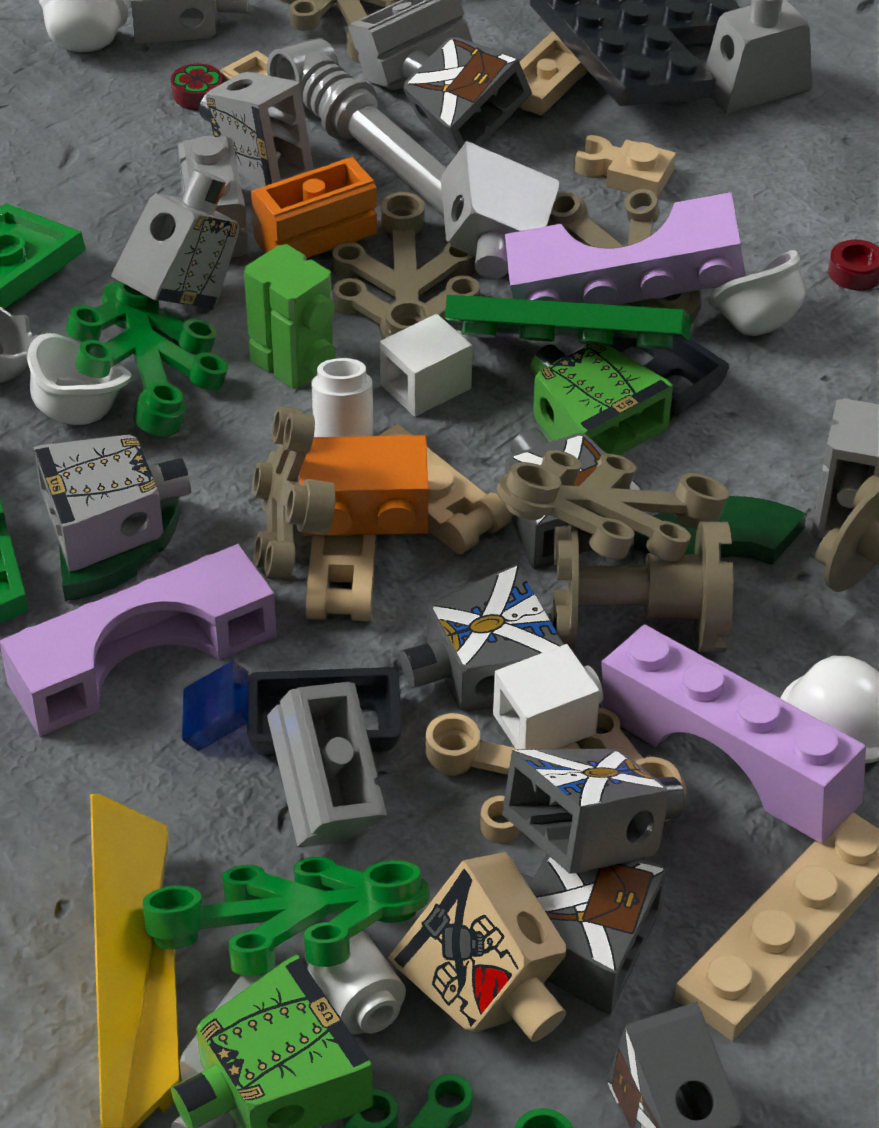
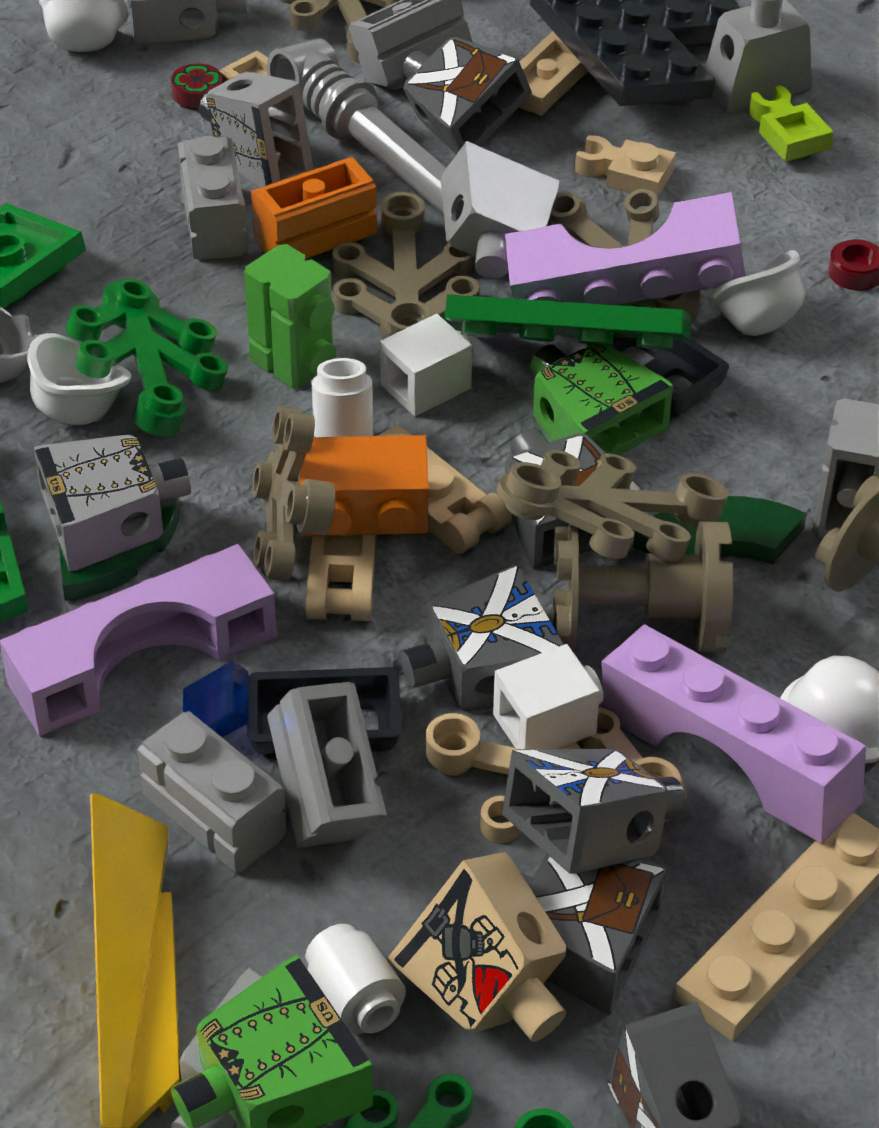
light grey torso [111,169,240,309] -> none
green plant [142,857,430,976] -> none
none -> light grey brick [137,711,287,873]
none -> lime plate [749,85,834,162]

